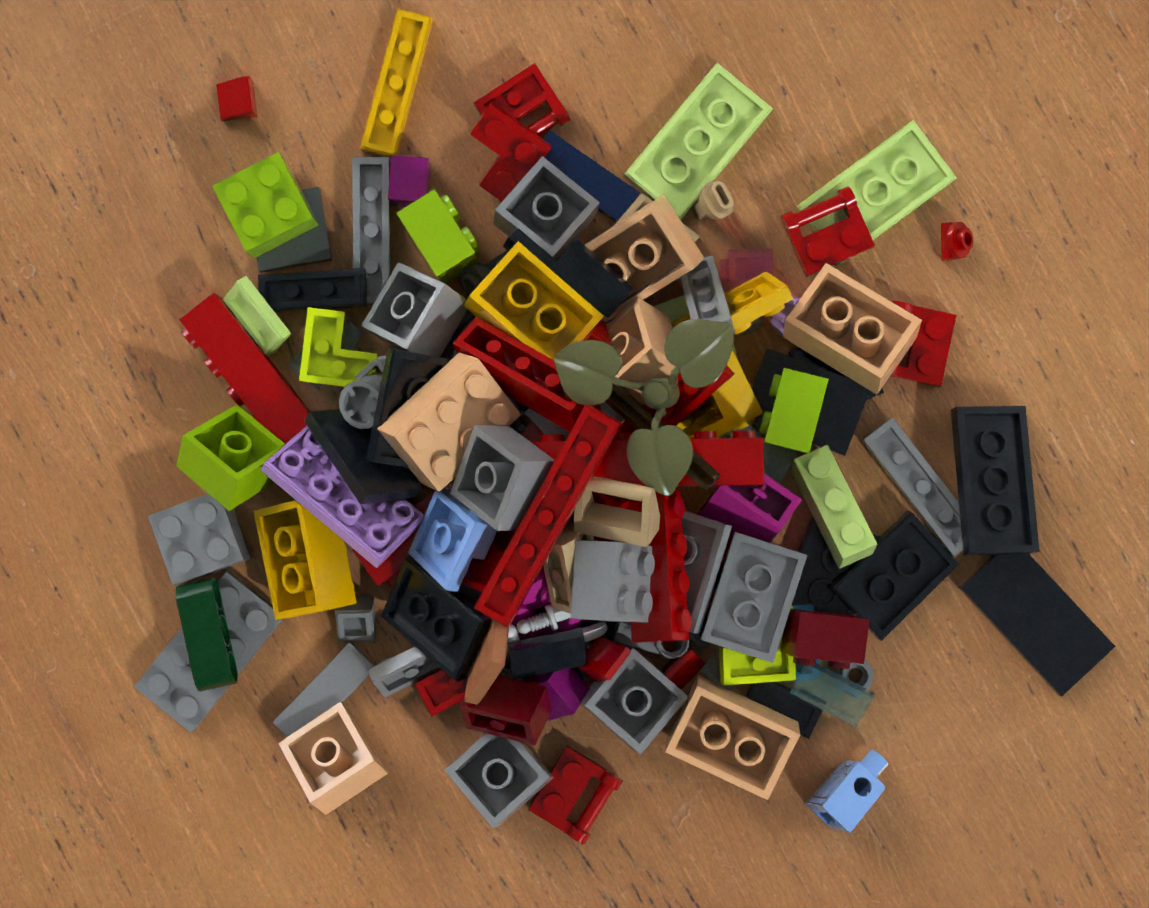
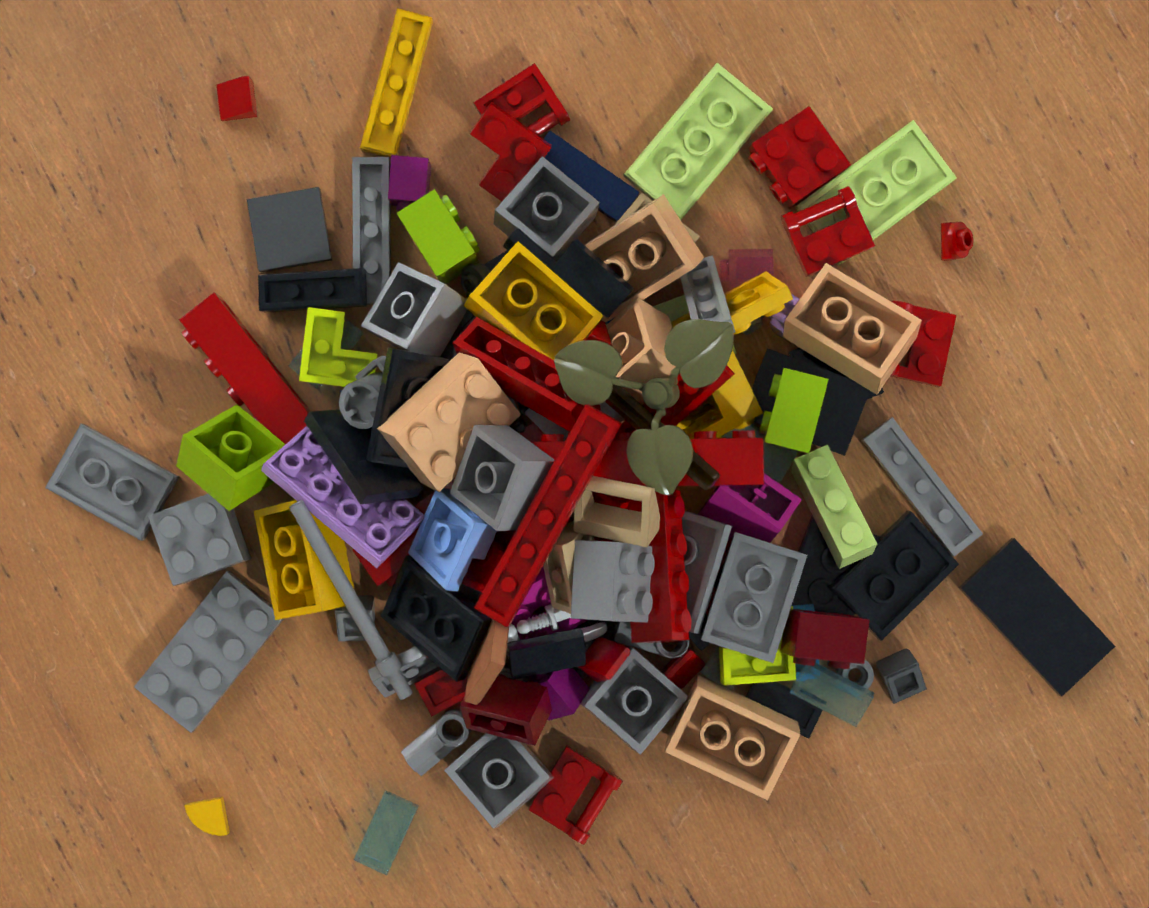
dark green beam [175,578,238,692] -> none
lime brick [212,152,319,258] -> none
yellowish green tile [223,276,291,356] -> none
light grey tile [273,642,376,737] -> none
light nougat slope [278,702,388,815] -> none
tan piece [693,181,734,221] -> none
light blue torso [804,749,888,833] -> none
black plate [951,406,1040,556] -> none
none -> light grey tile [45,424,180,541]
none -> yellow tile [184,797,230,836]
none -> light grey bar [289,500,413,700]
none -> clear light blue tile [354,791,419,875]
none -> light grey piece [401,708,471,776]
none -> red plate [748,106,851,209]
none -> dark grey slope [876,649,927,704]

